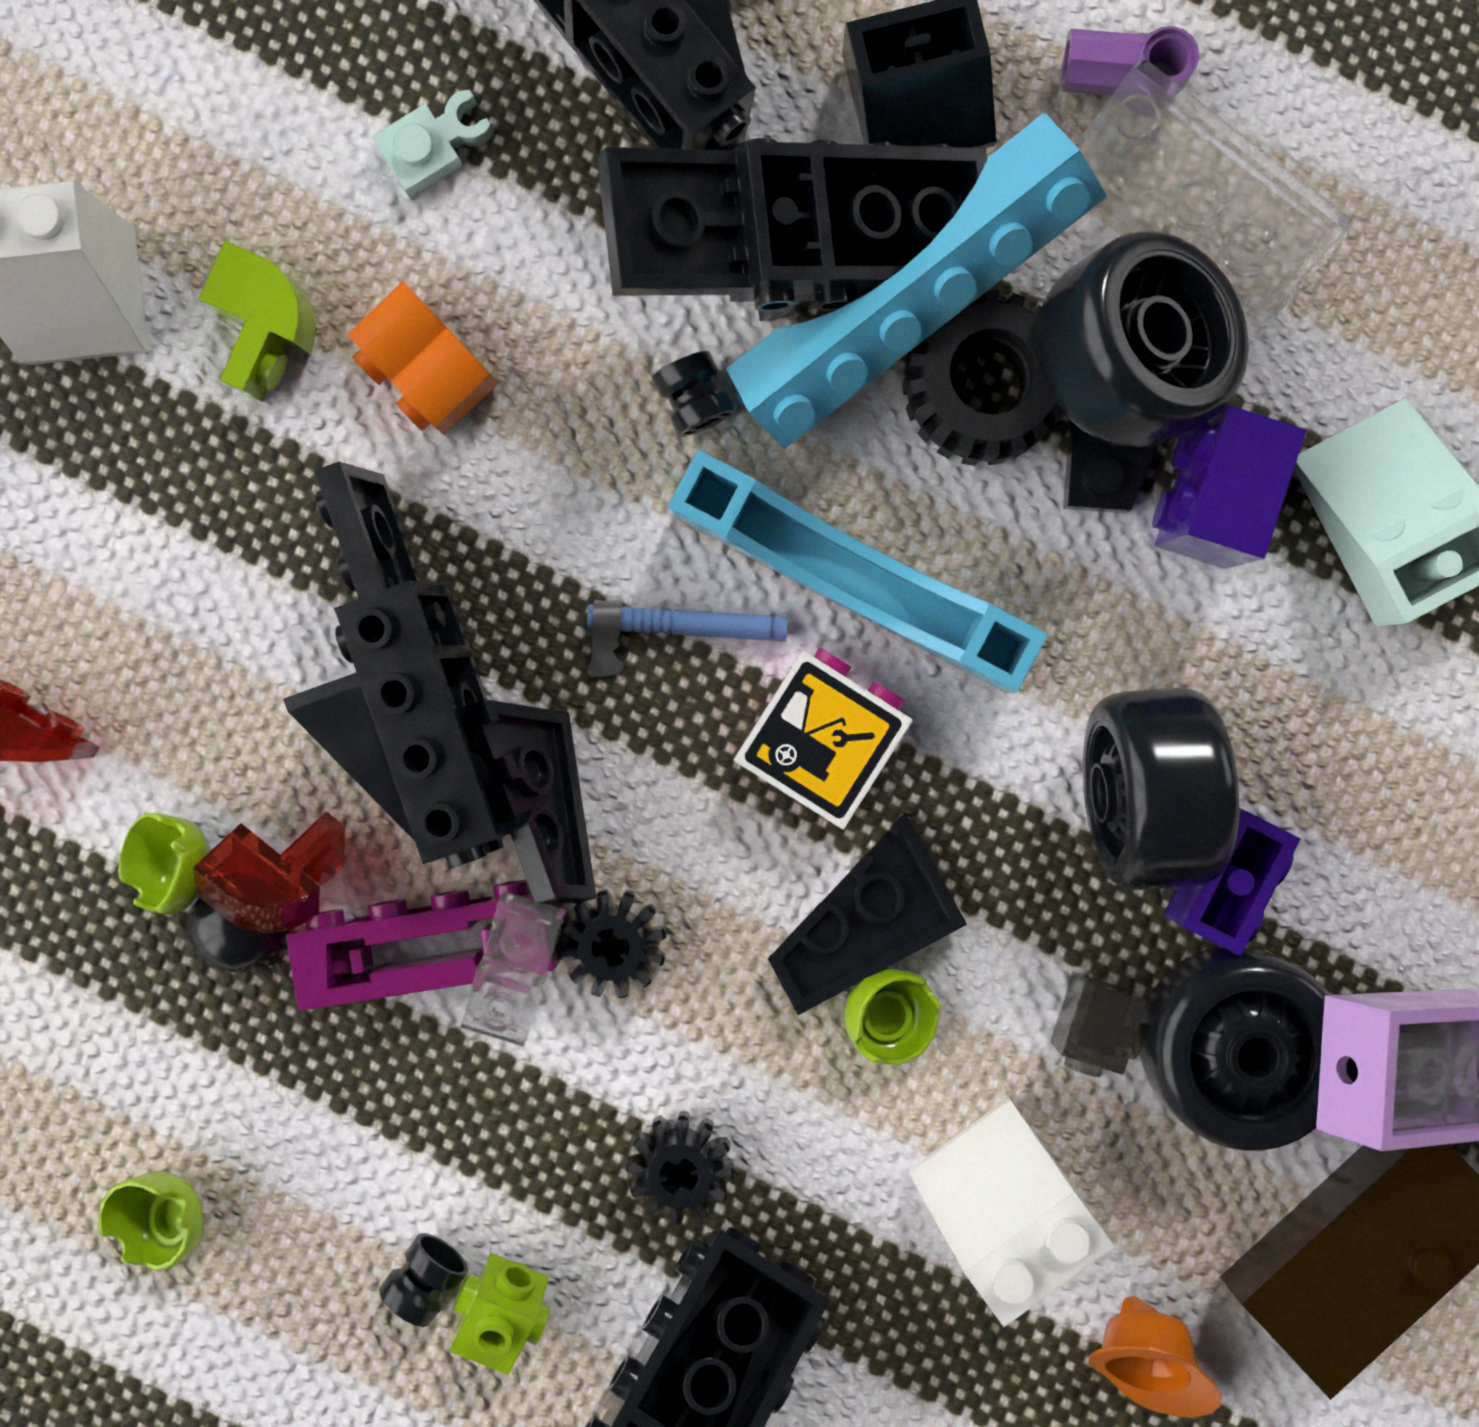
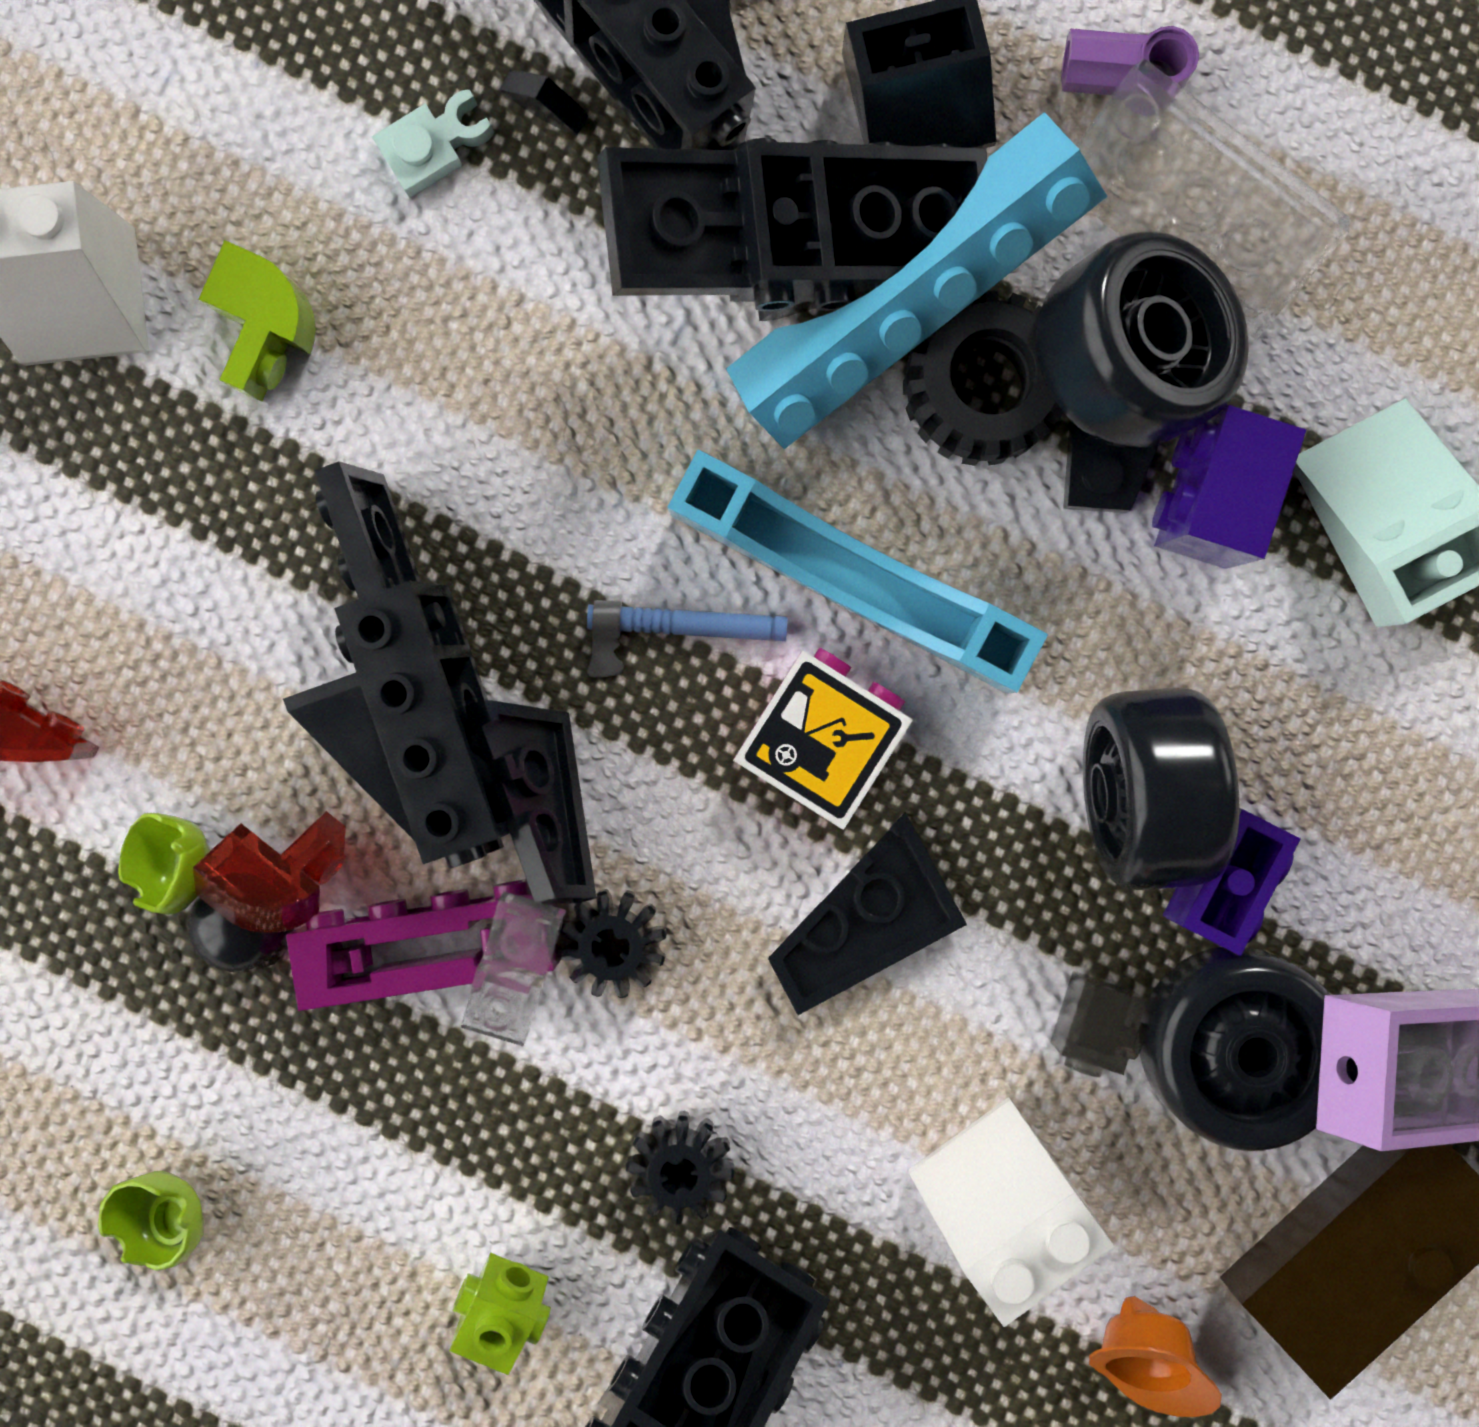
orange brick [347,281,499,435] -> none
black wheel [379,1233,469,1327] -> none
black wheel [652,351,736,437] -> none
lime hair [844,968,941,1065] -> none
none -> black tile [499,70,588,135]

